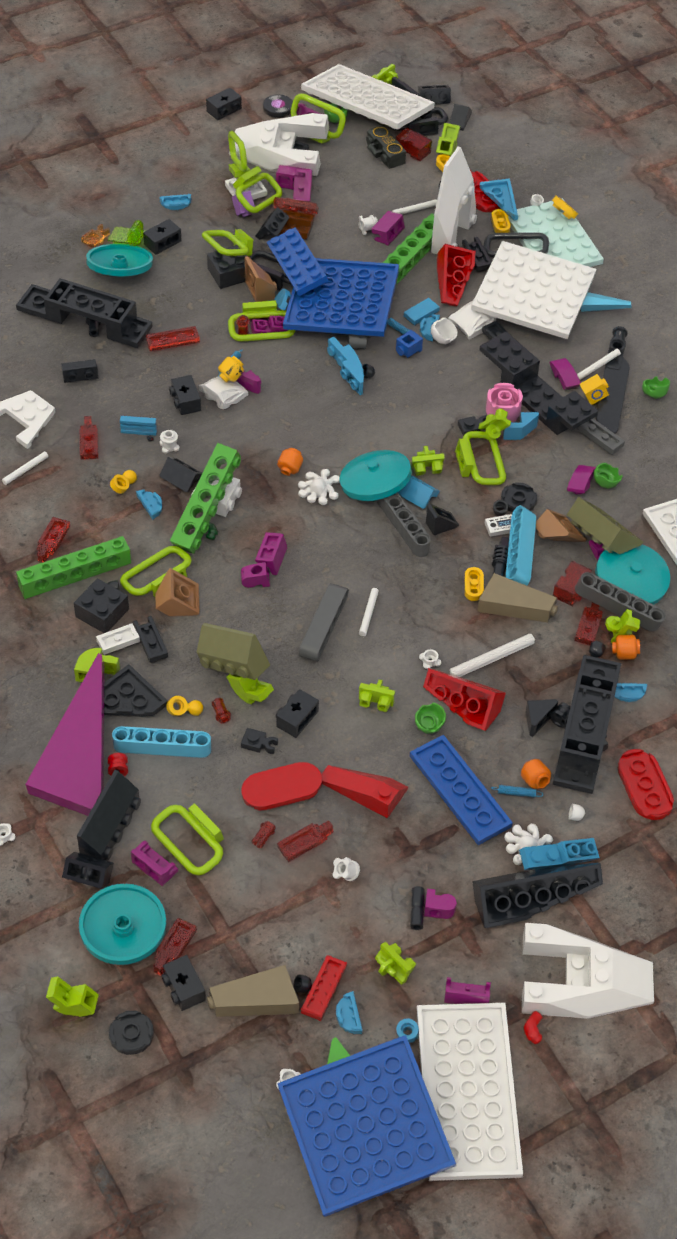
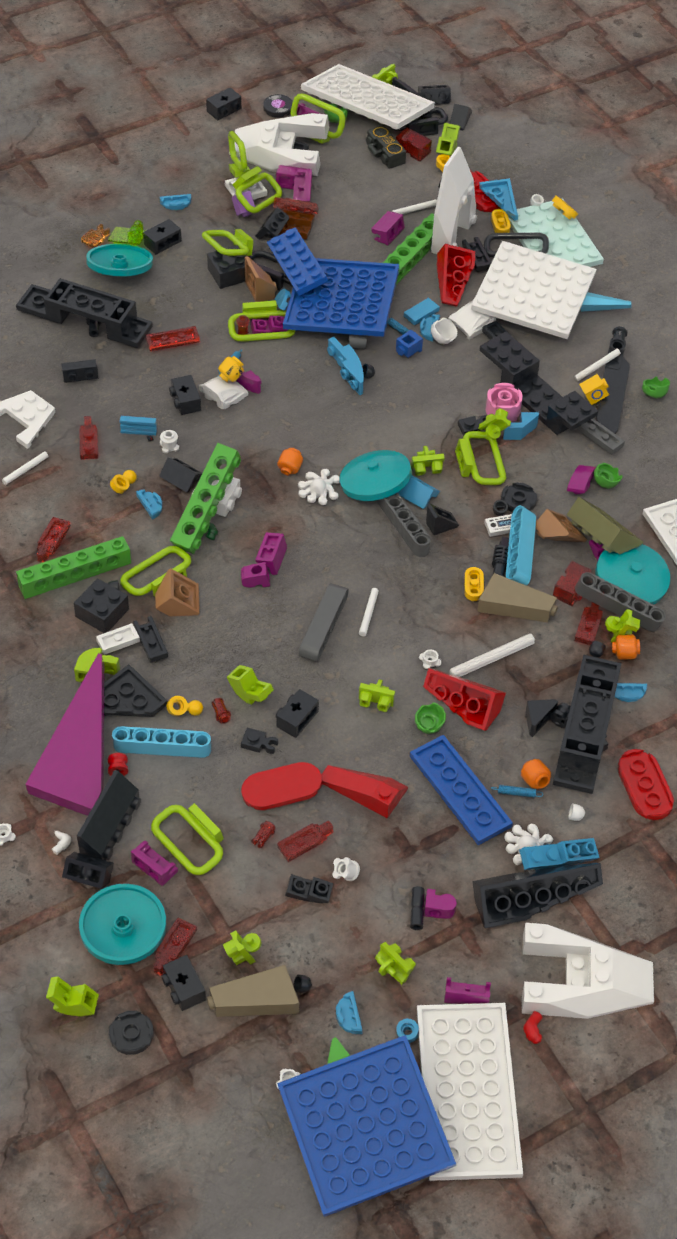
olive slope [197,623,270,680] -> none
red plate [301,955,347,1021] -> none
white brick [359,215,378,235] -> none
magenta slope [549,358,581,390] -> none
none -> white animal [52,831,71,855]
none -> lime hips [223,930,262,965]
none -> black slope [285,874,333,903]

